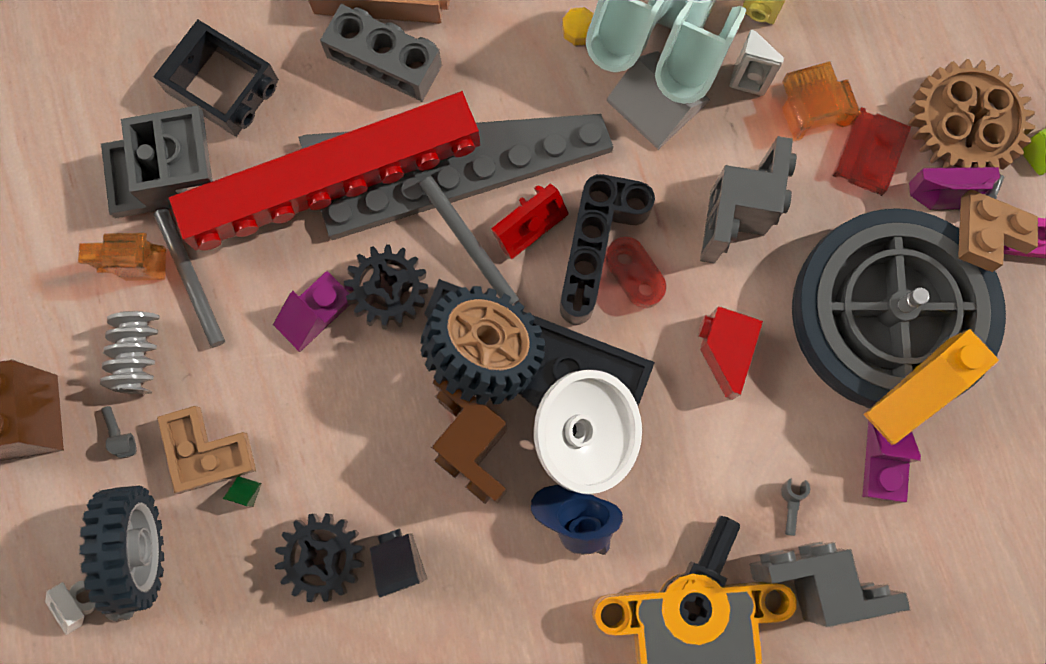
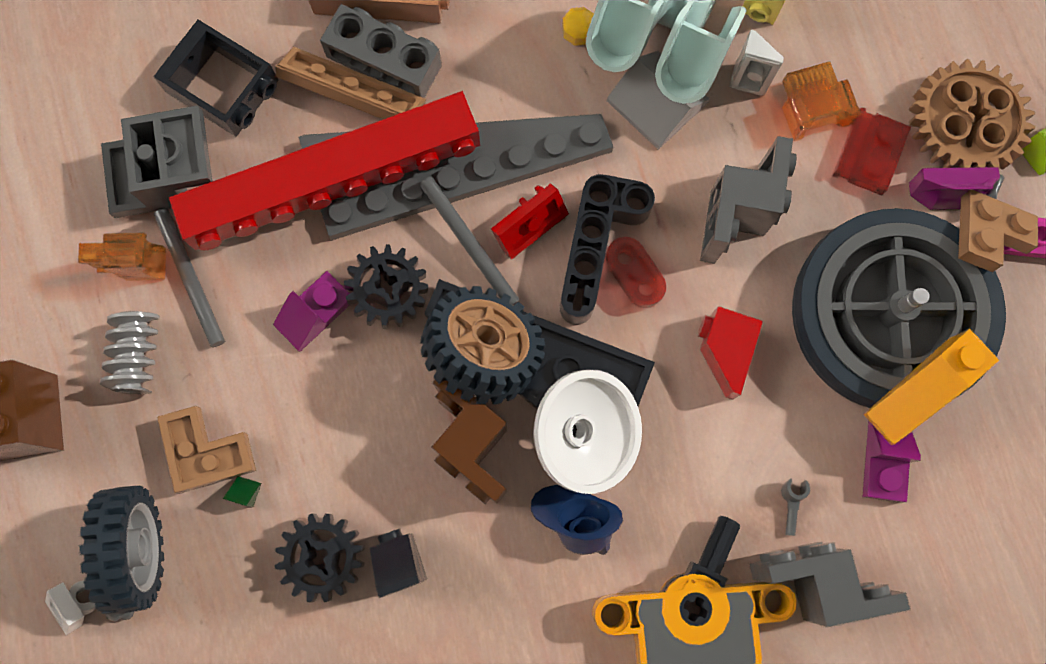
dark grey hand [101,406,137,458] -> none
none -> medium nougat tile [276,47,426,119]

